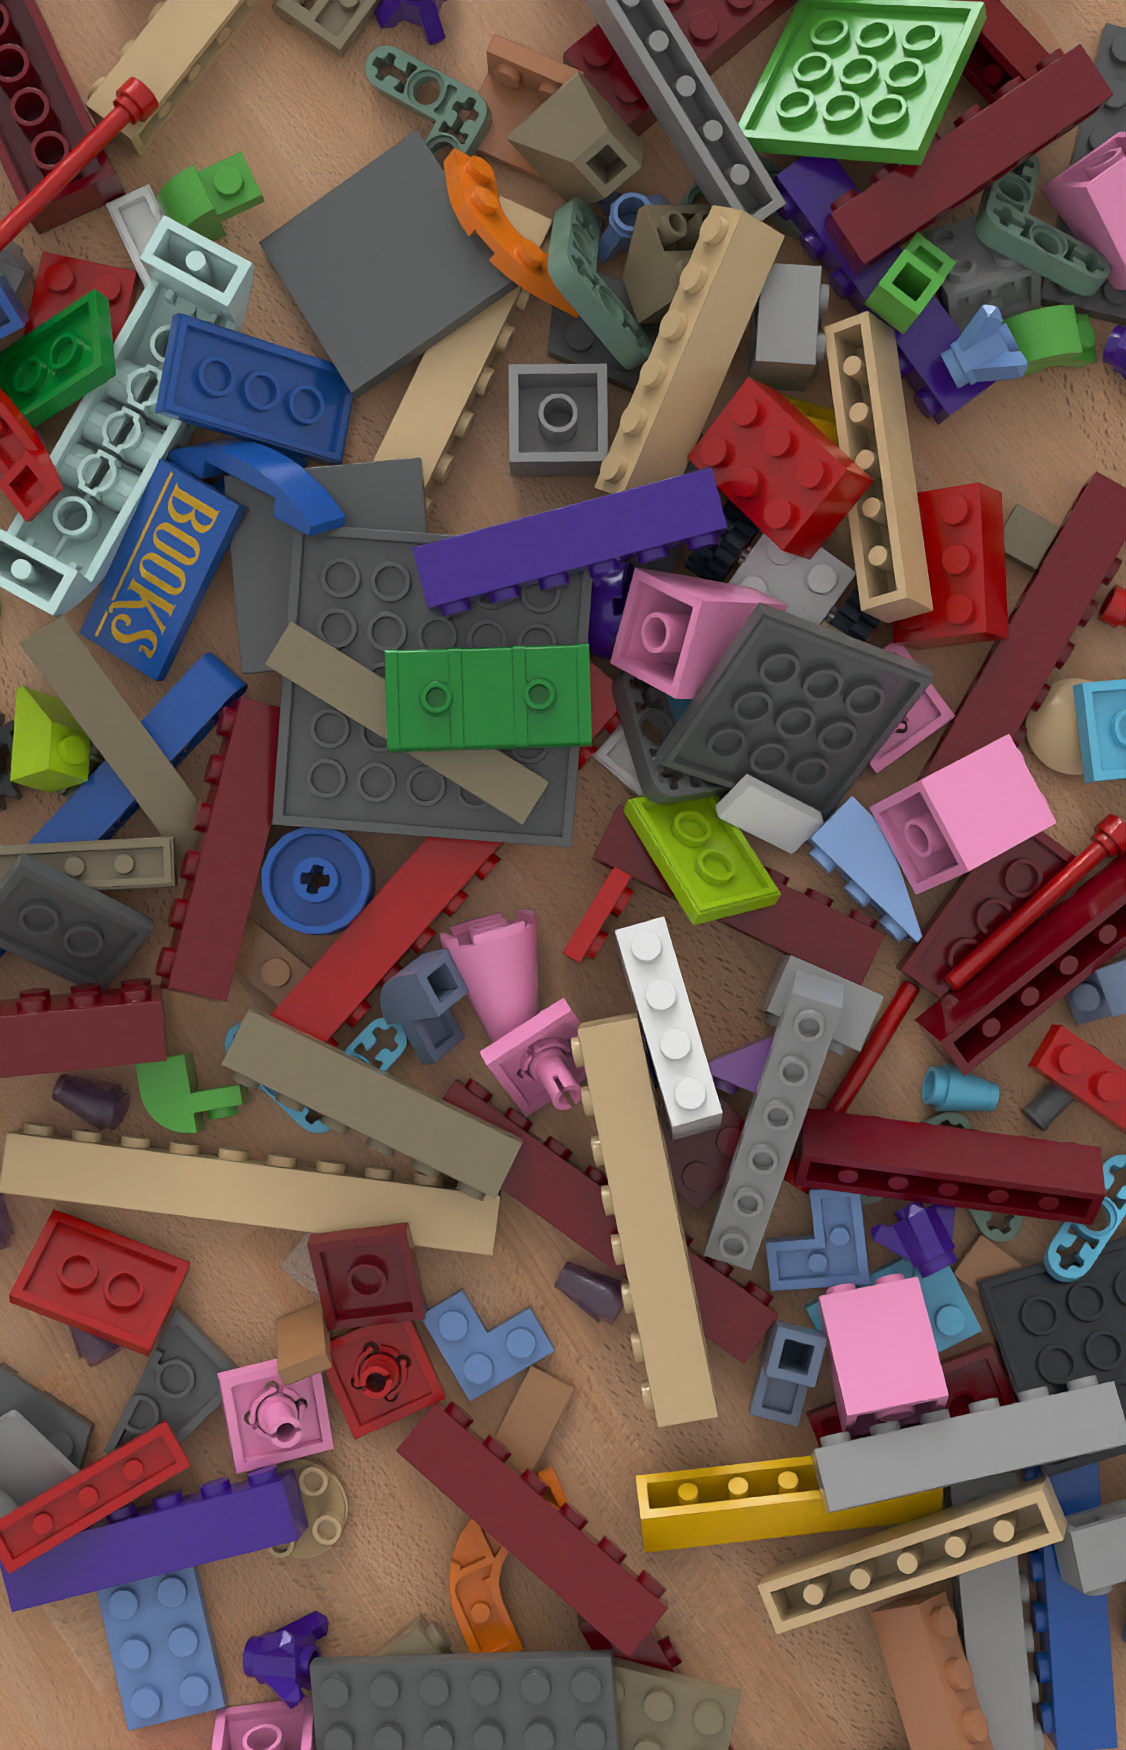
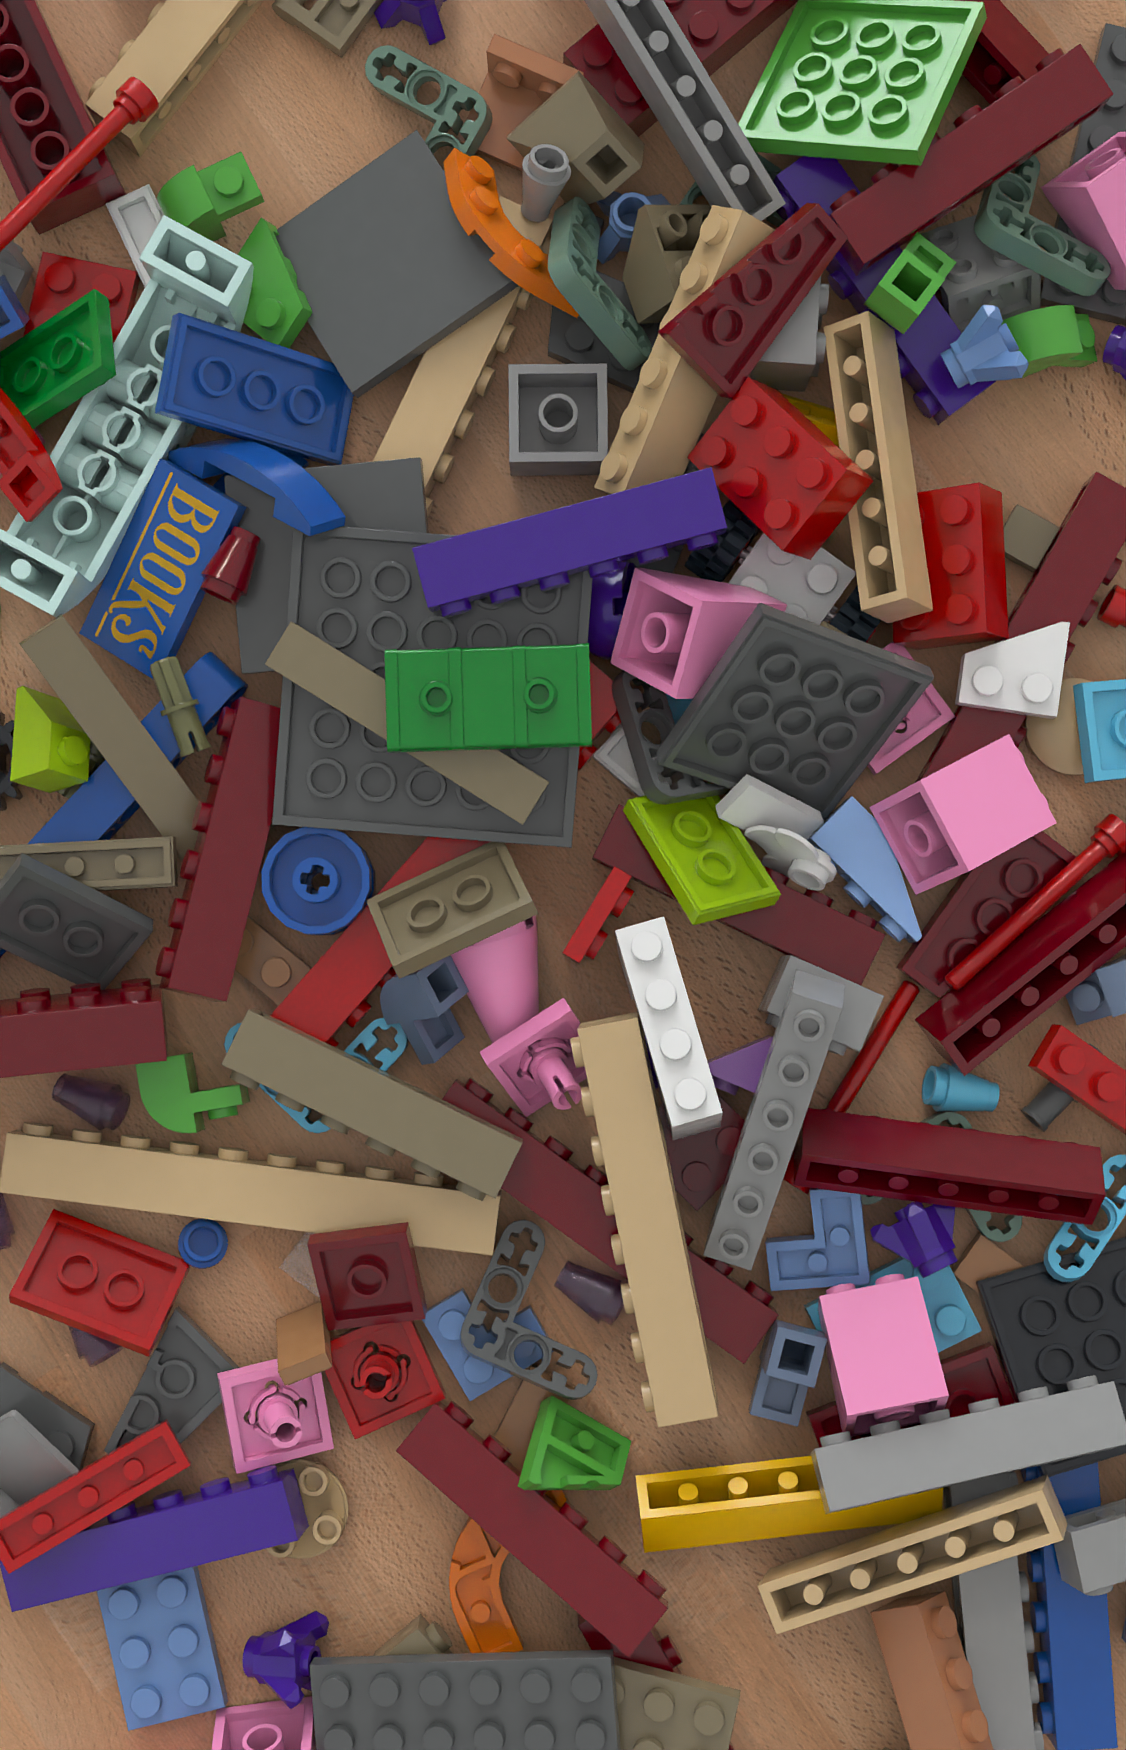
none -> olive axle [150,656,211,757]
none -> blue plate [178,1219,228,1269]
none -> dark red cone [200,526,261,605]
none -> bright green wing [238,218,313,348]
none -> dark tan plate [366,842,538,979]
none -> dark grey beam [460,1220,598,1400]
none -> bright green wing [518,1395,631,1490]
none -> light grey cone [521,144,571,222]
none -> dark red wing [658,203,848,399]
none -> white plate [744,825,837,891]
none -> white wing [955,621,1070,719]

